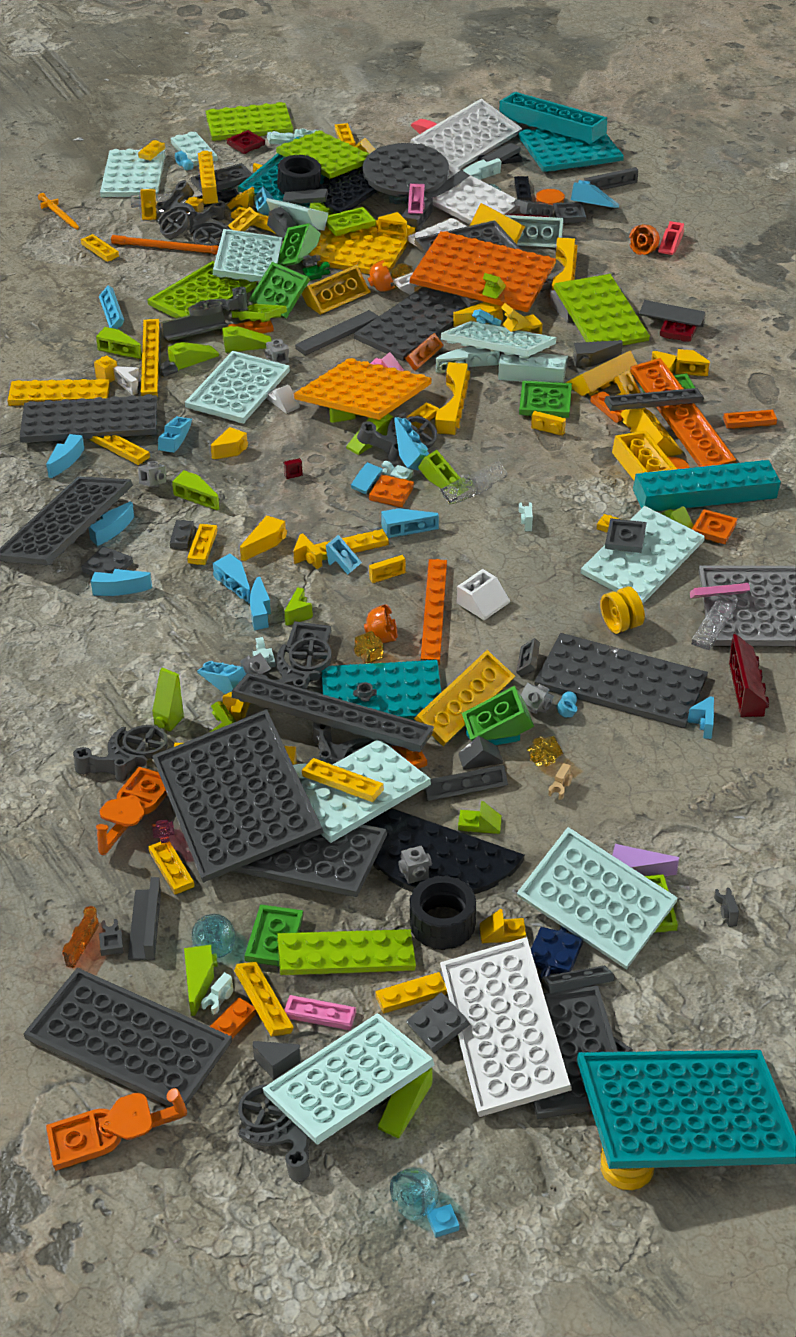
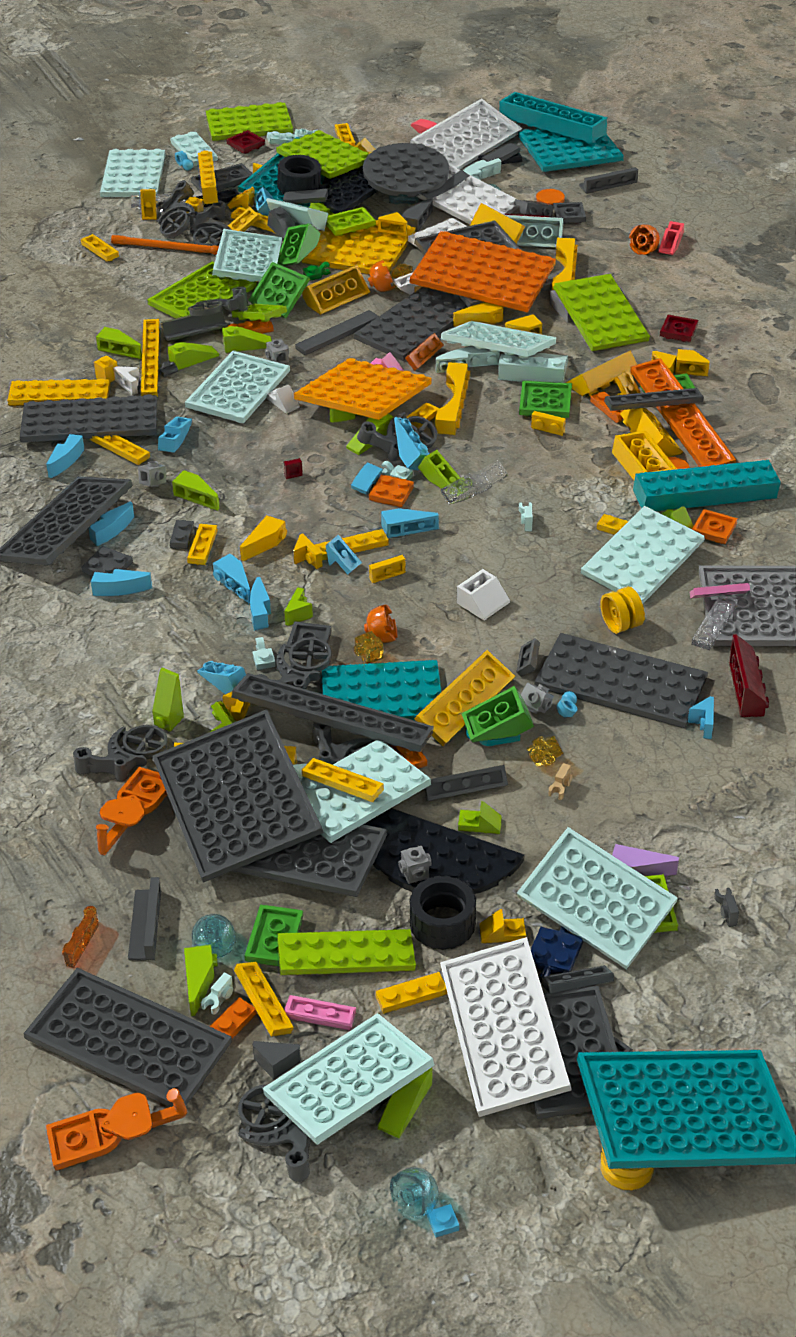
light orange sword [38,193,79,230] -> none
medium azure plate [99,285,125,329] -> none
dark grey plate [99,919,124,956] -> none
yellow plate [138,140,165,161] -> none
yellow plate [148,839,194,895] -> none
clear pink plate [152,820,175,844] -> none
yellow slope [211,427,248,460] -> none
light grey brick [240,652,271,675] -> none
dark grey plate [302,255,321,268] -> none
dark grey plate [353,682,377,702] -> none
dark grey plate [406,992,470,1053] -> none
bright pink slope [408,184,425,214] -> none
orange plate [421,559,447,665] -> none
dark grey slope [459,736,503,770] -> none
medium azure plate [472,309,502,326] -> none
lime slope [482,273,506,299] -> none
yellow slope [501,303,532,332] -> none
black tile [514,176,532,201] -> none
medium azure slope [571,180,619,208] -> none
dark grey slope [573,340,622,367] -> none
dark grey plate [605,518,647,553] -> none
dark grey panel [639,300,706,327] -> none
orange plate [723,410,777,429] -> none

